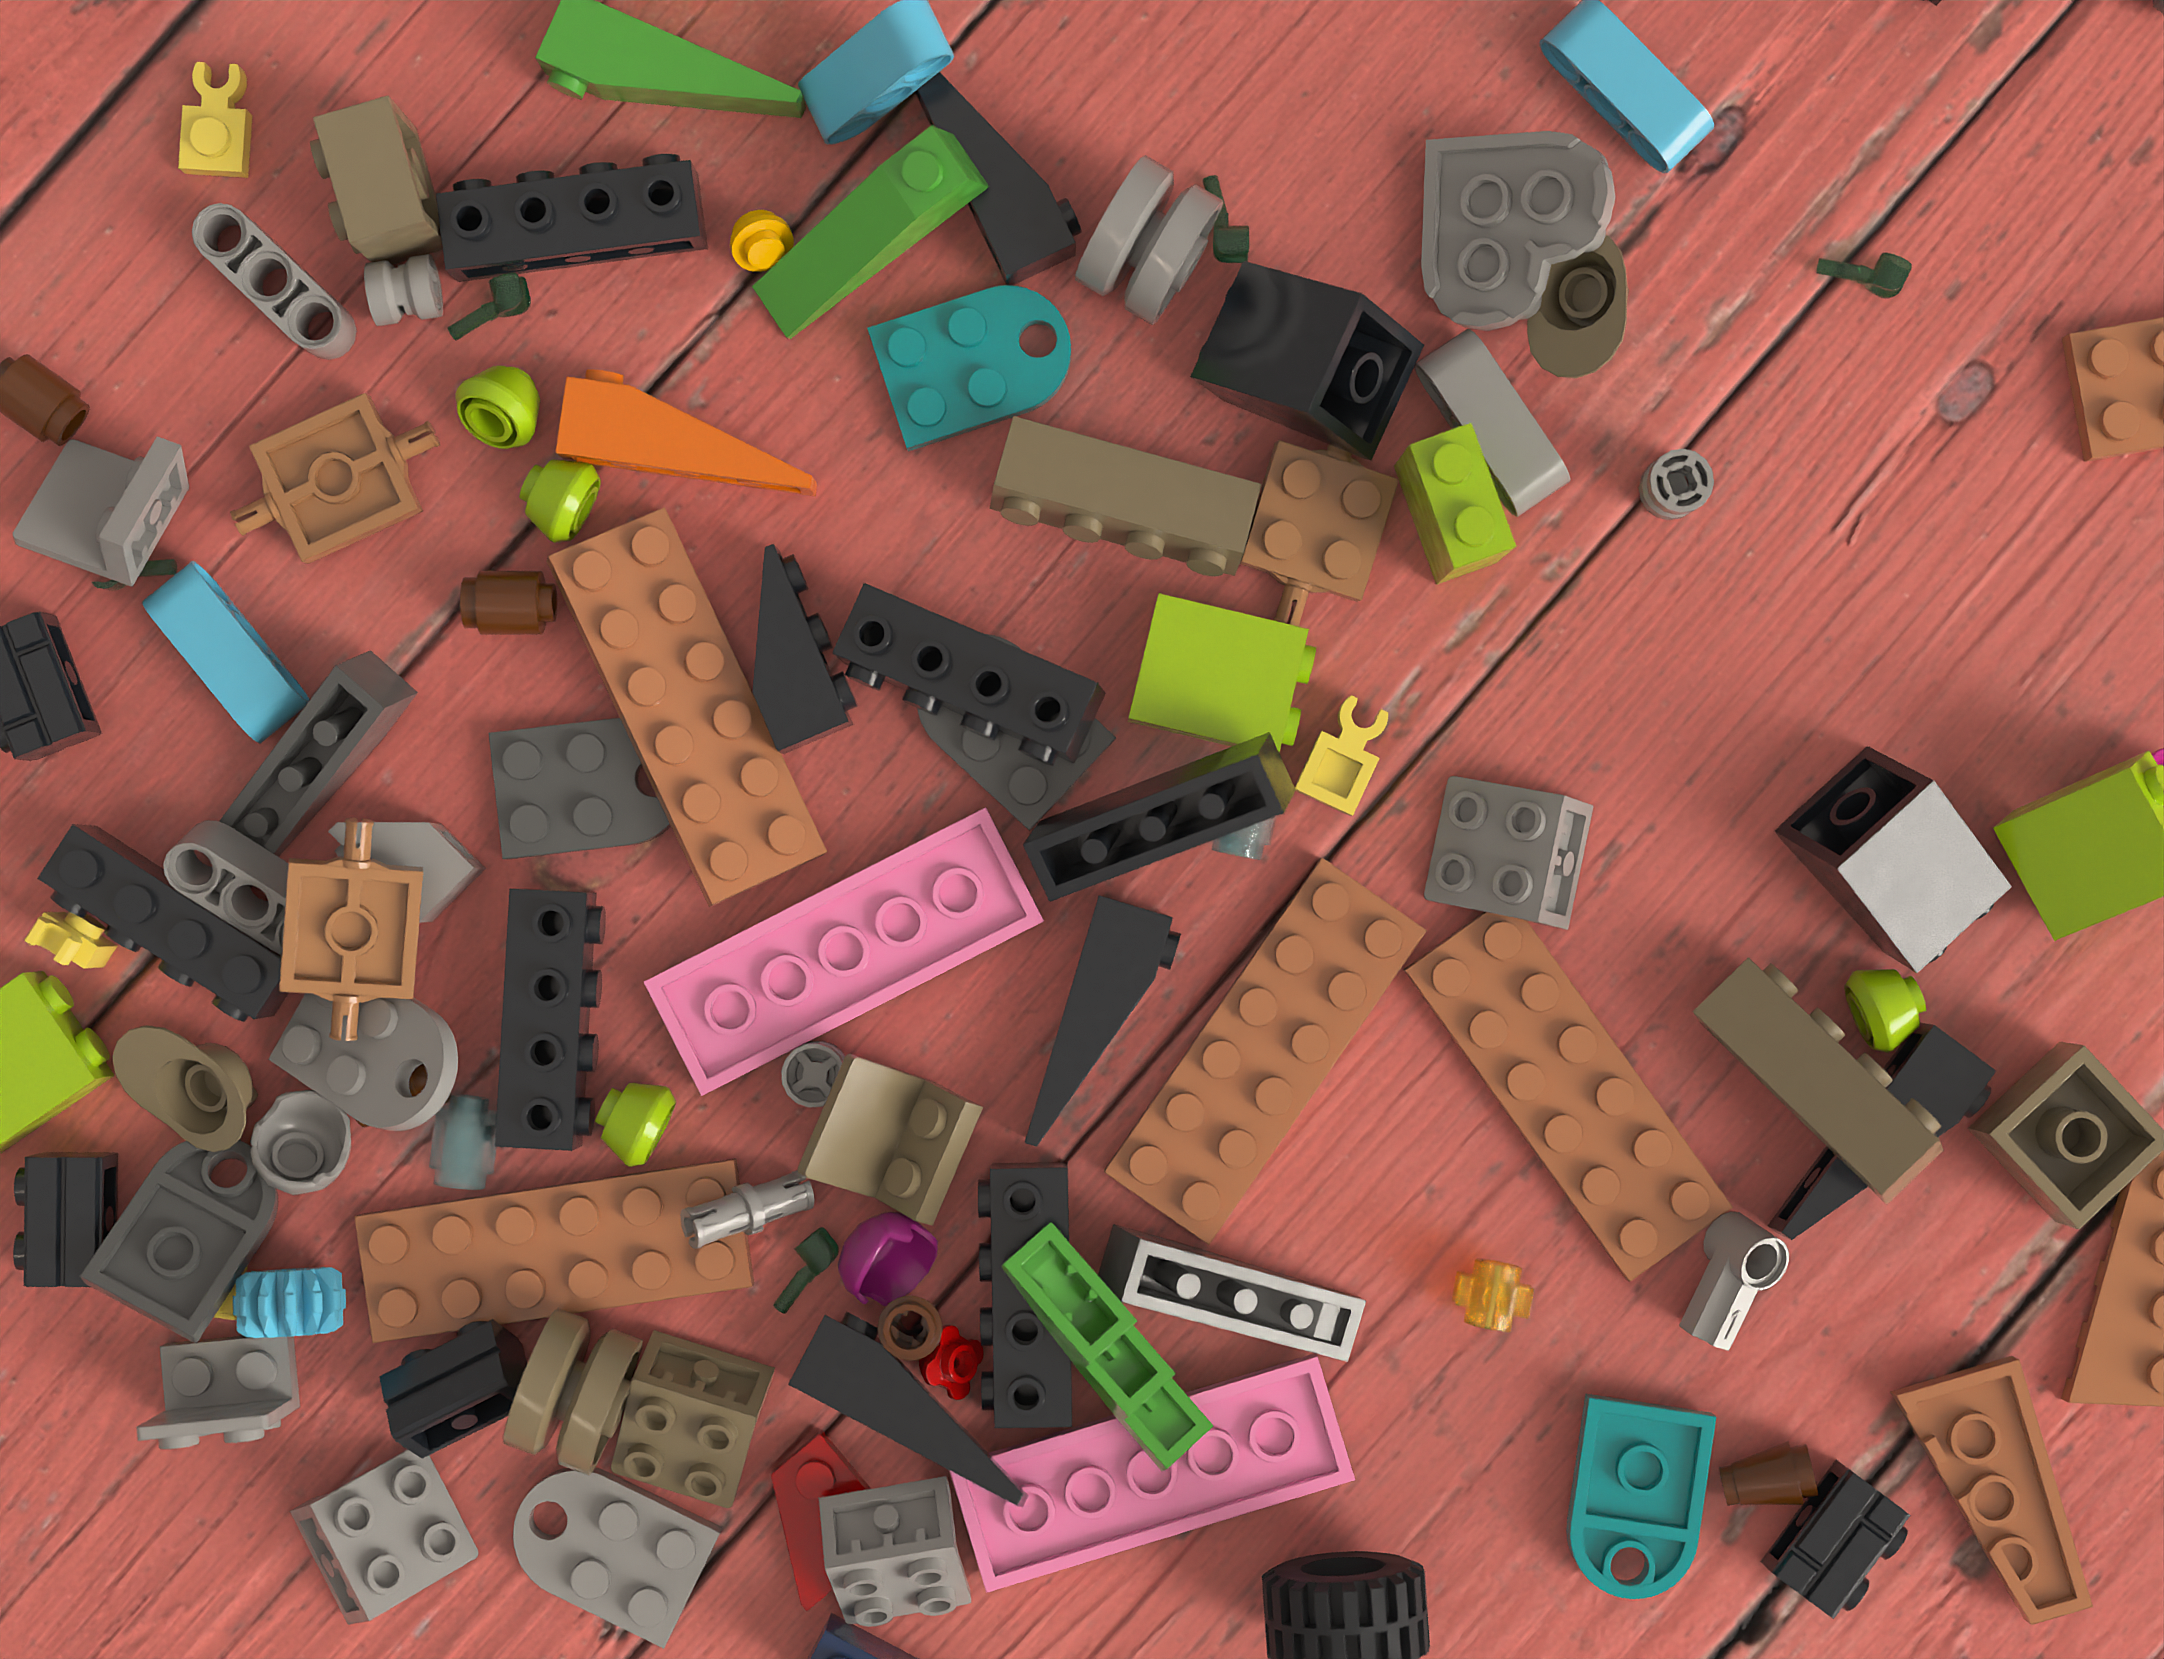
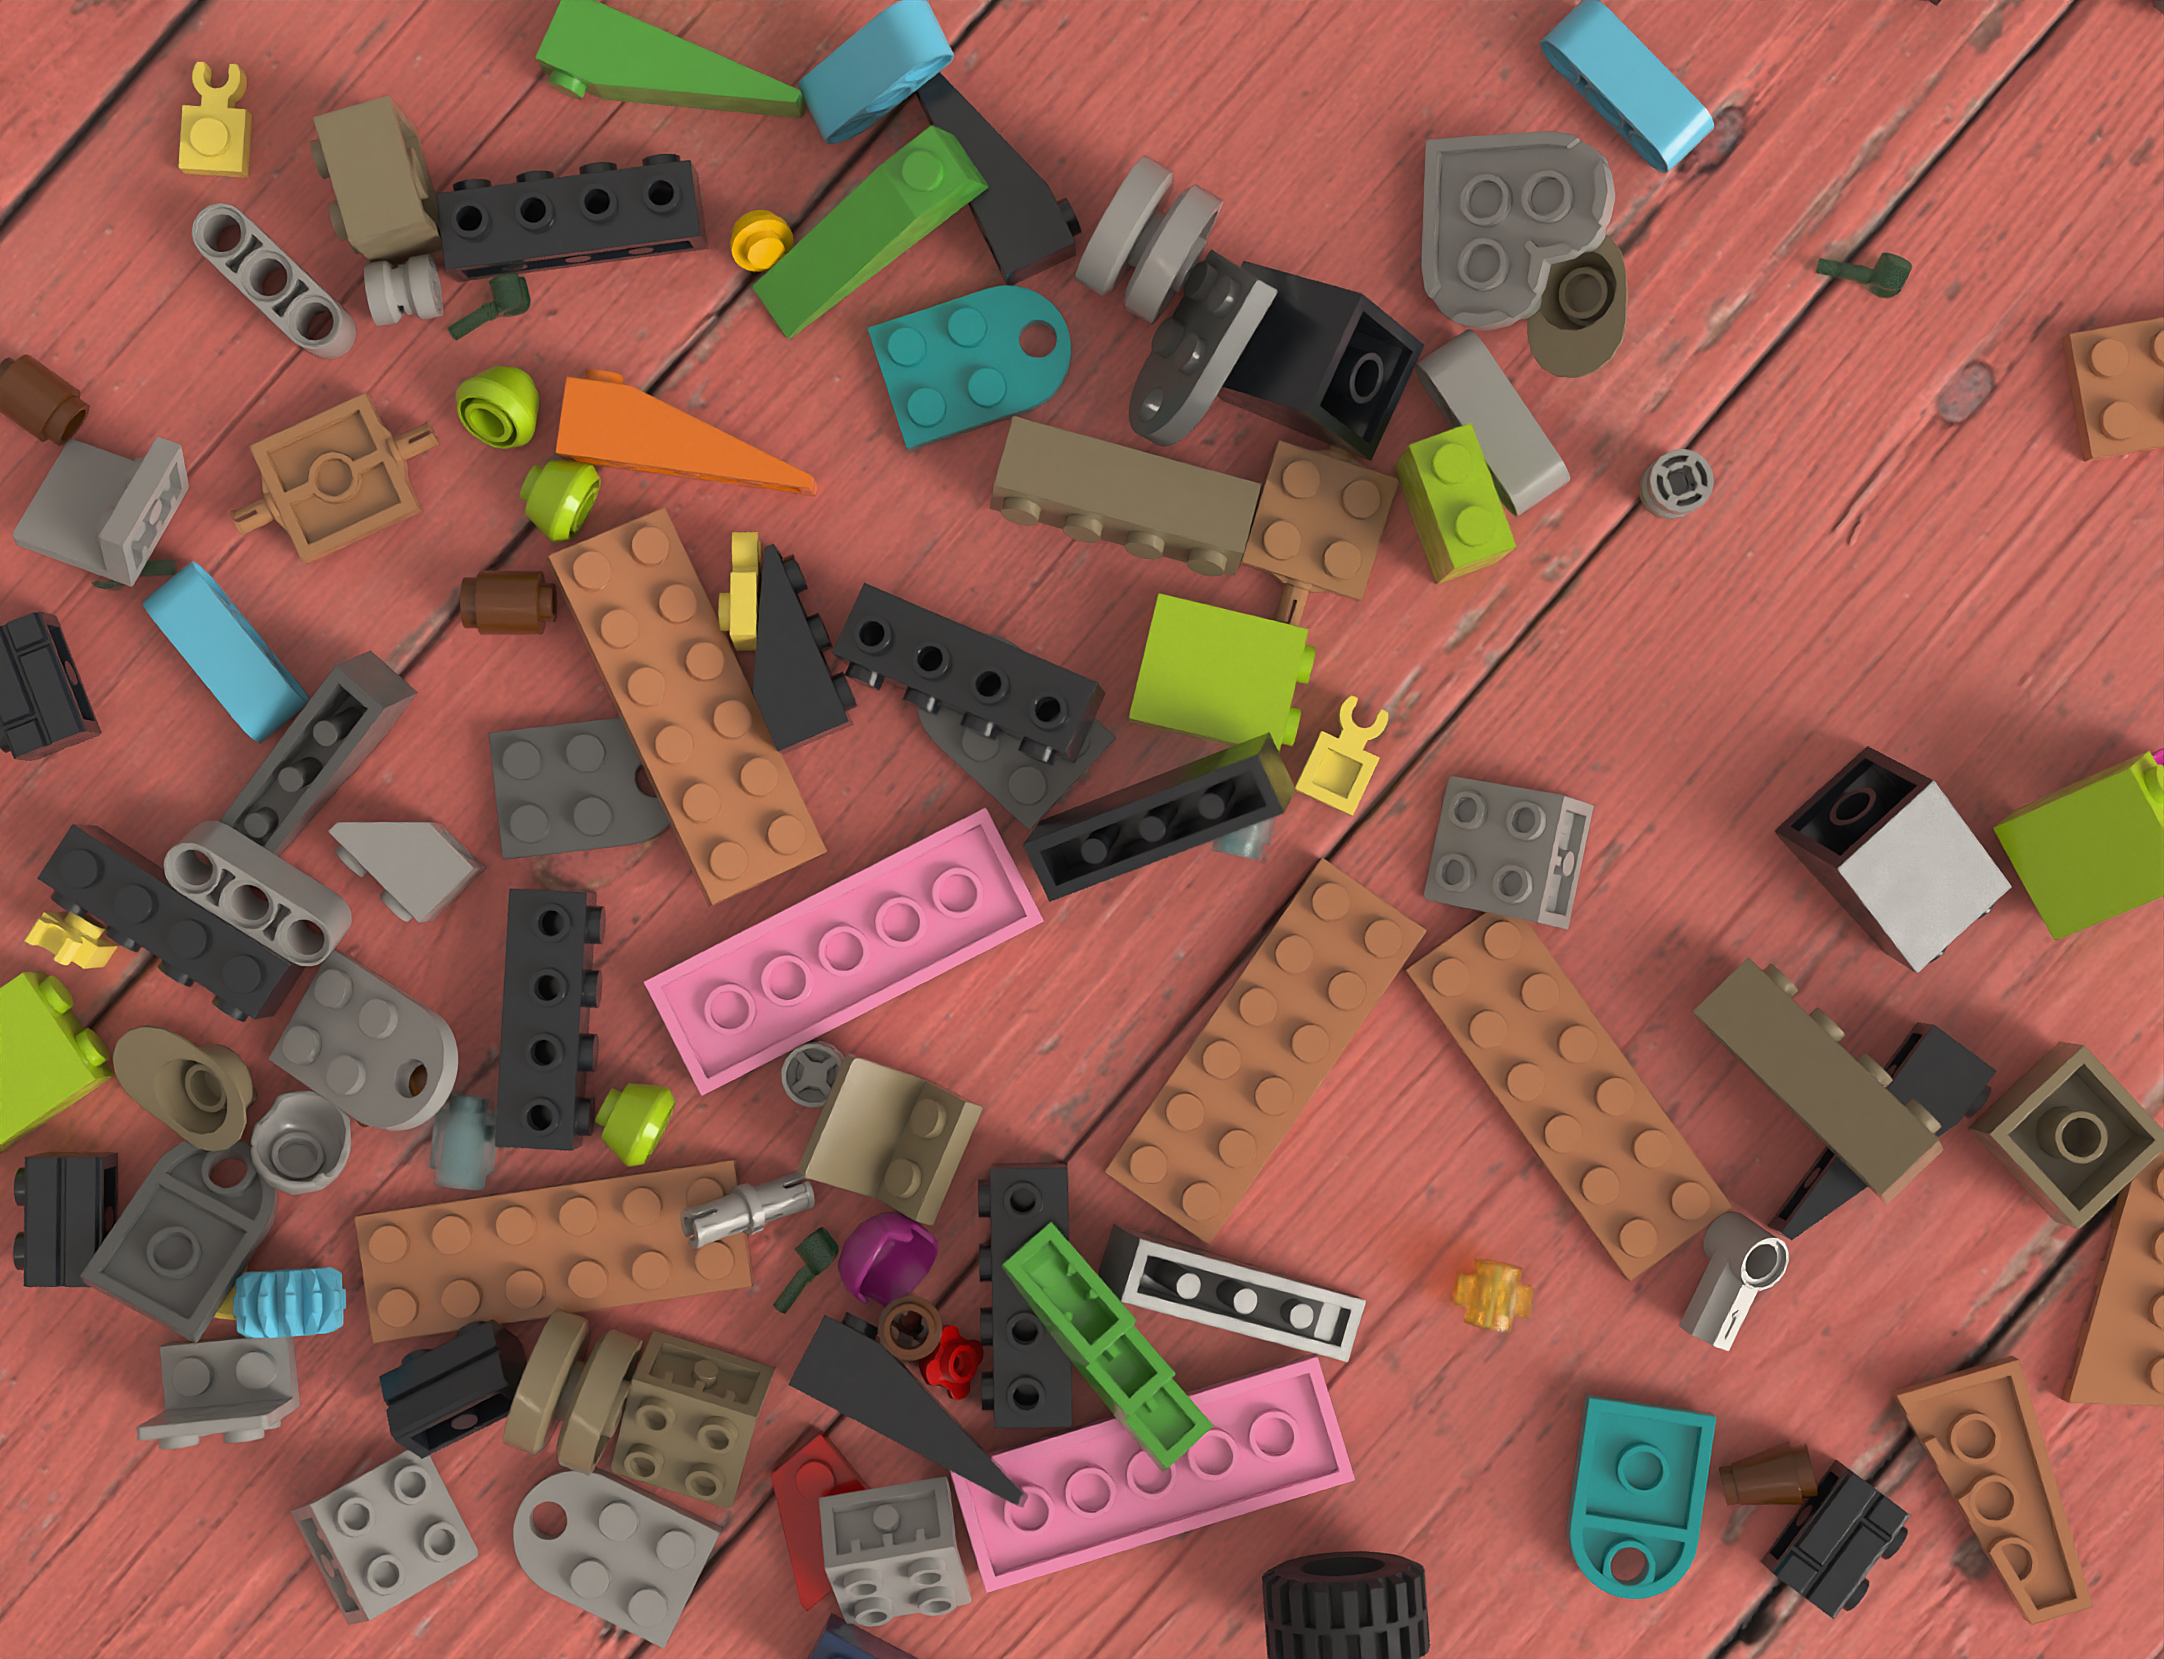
medium nougat plate [279,818,423,1041] -> none
black slope [1025,896,1181,1147] -> none
clear green hand [1203,175,1249,263] -> none
lime cone [1844,969,1926,1053] -> none
none -> light yellow plate [719,532,762,651]
none -> dark grey plate [1129,249,1278,446]

